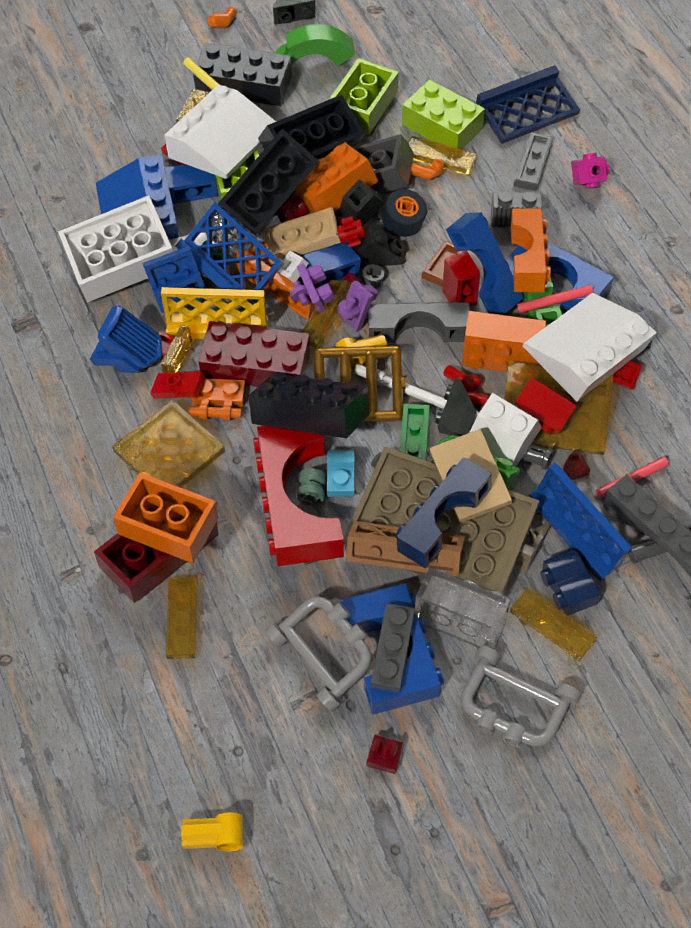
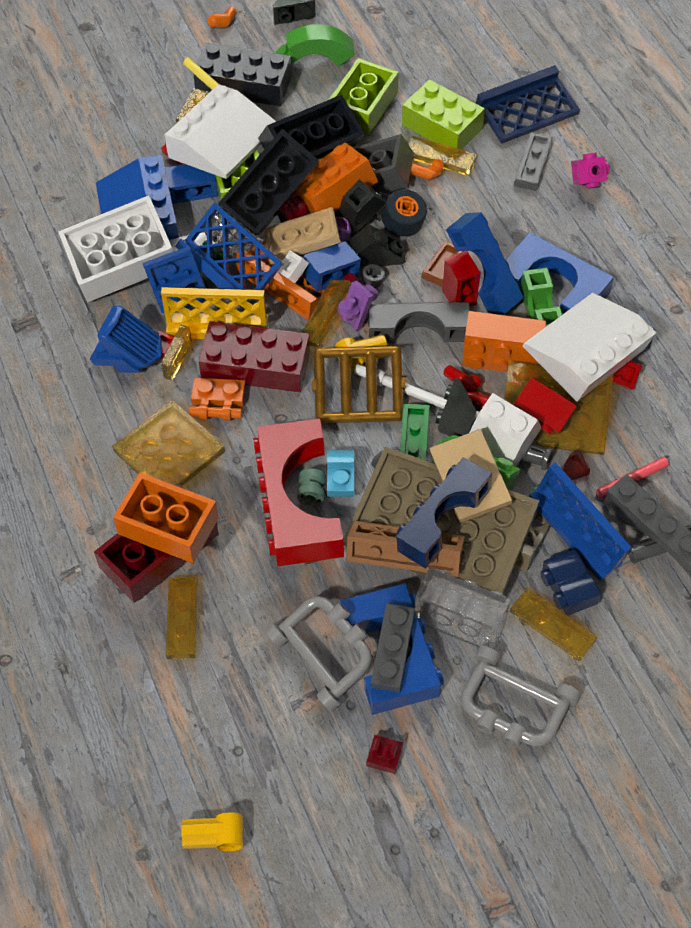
red plate [150,372,205,399] -> none
black brick [248,372,370,439] -> none
medium lavender hips [290,263,335,313] -> none
red gear [337,216,366,248] -> none
dark grey brick [491,191,542,228] -> none
orange arch [511,208,550,292] -> none
coral bar [517,285,593,314] -> none

